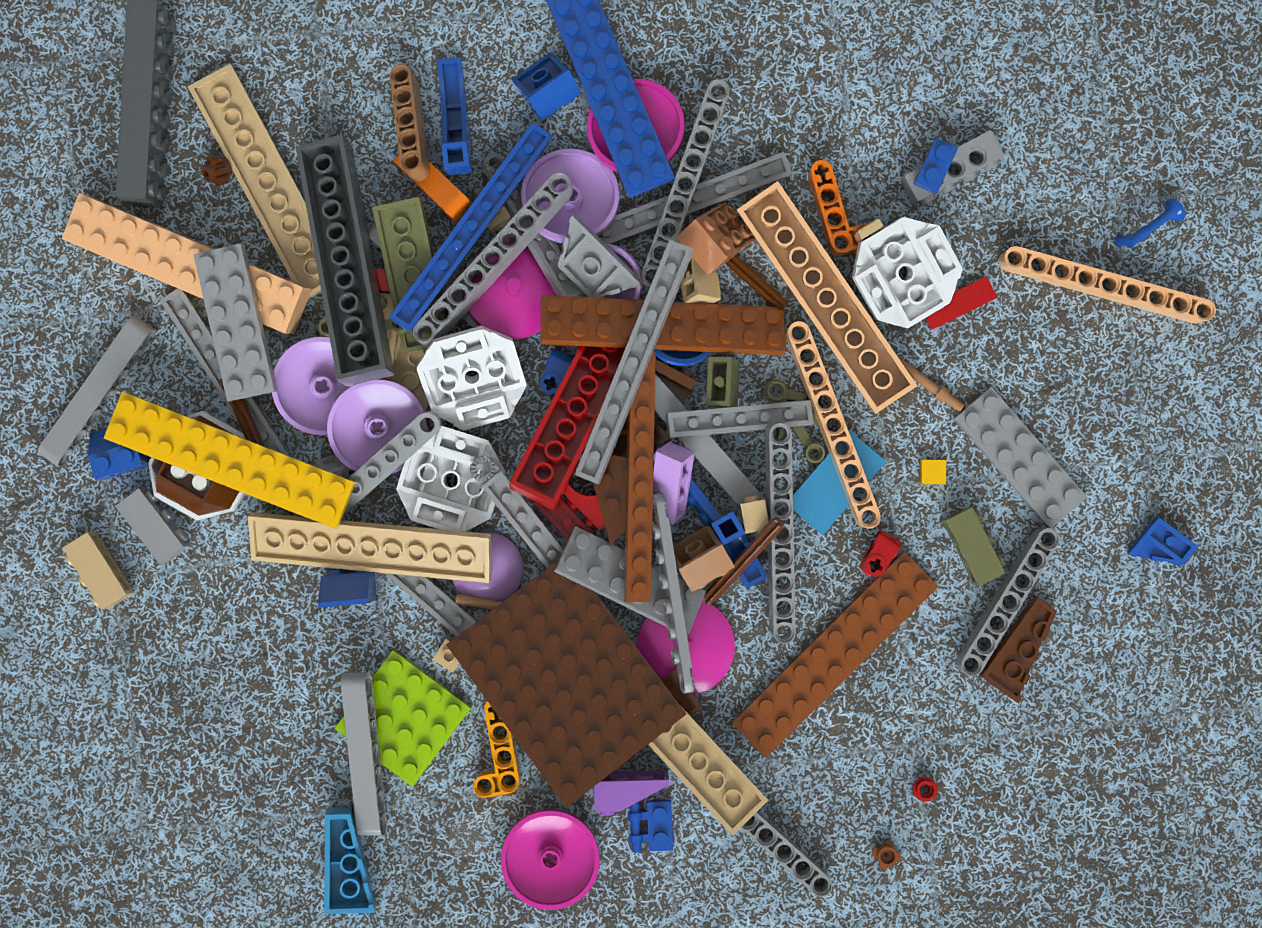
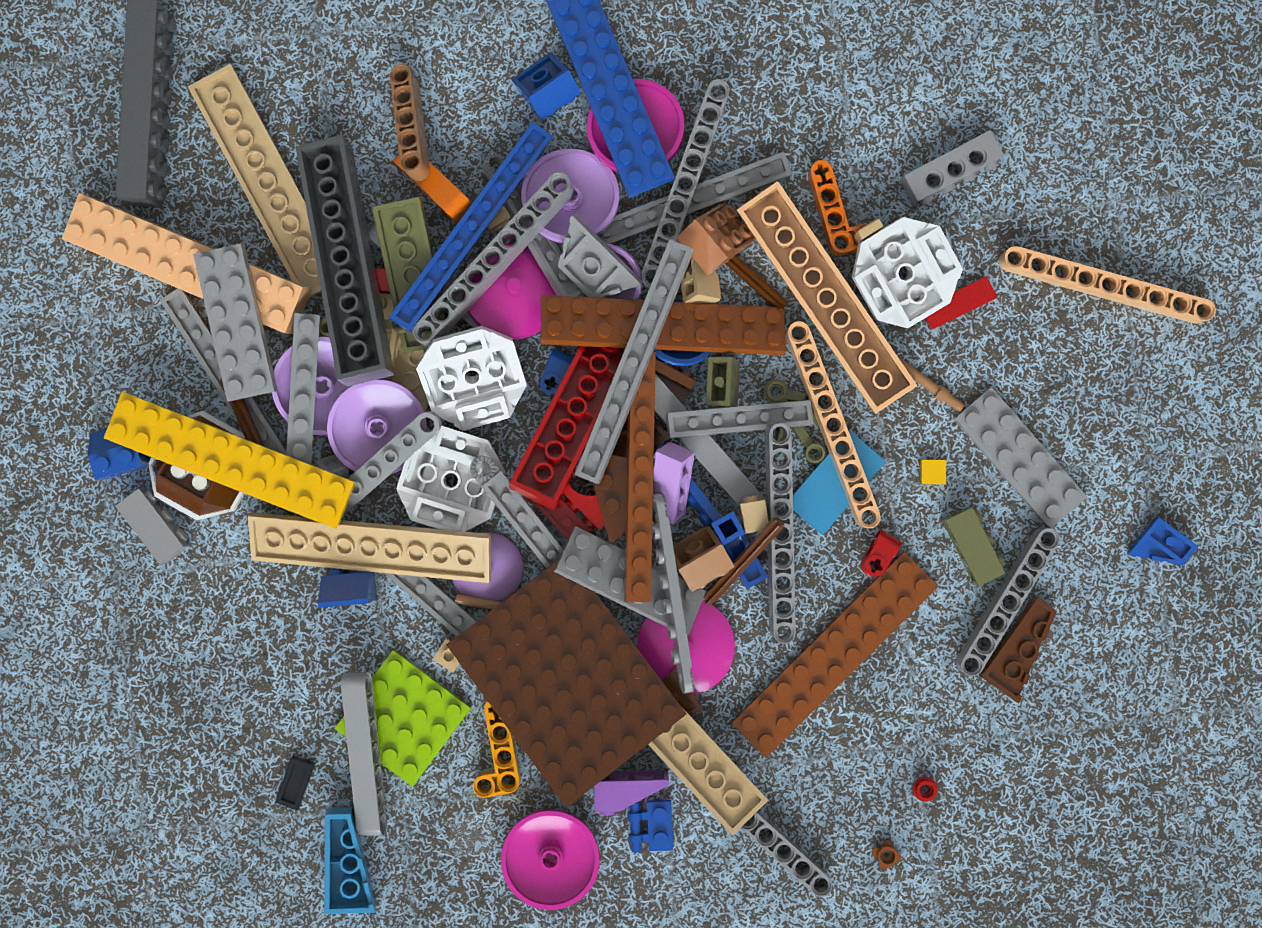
light grey beam [38,316,156,467] -> none
tan brick [63,531,135,610] -> none
reddish brown gear [201,154,233,187] -> none
blue arch [437,57,473,175] -> none
blue plate [913,138,958,194] -> none
blue piece [1115,199,1186,248] -> none
none -> black tile [275,755,316,811]
none -> light grey plate [286,313,320,464]

